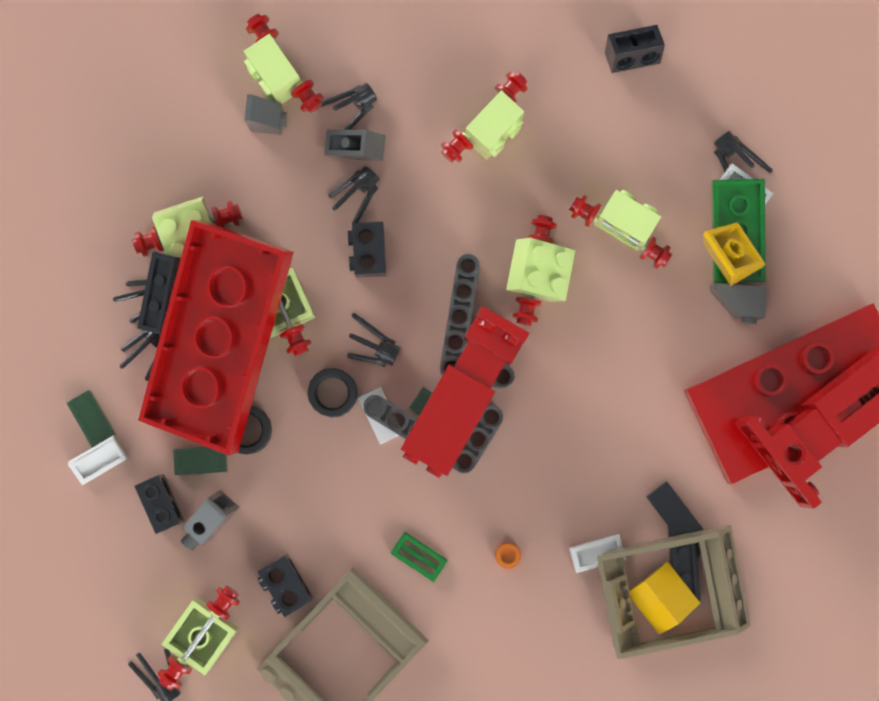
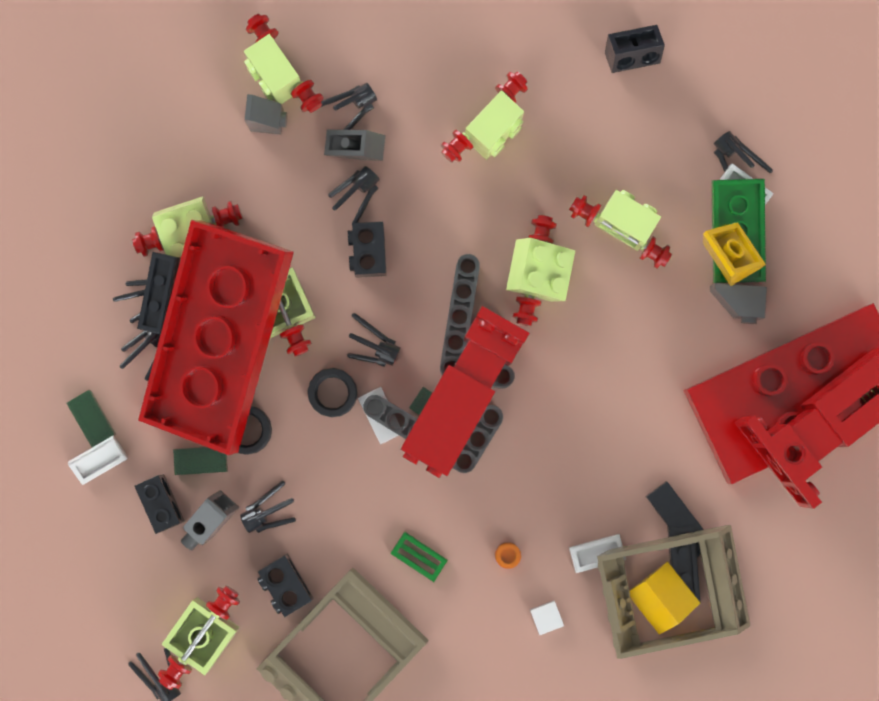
none -> black plant [240,481,296,533]
none -> white tile [530,601,564,635]

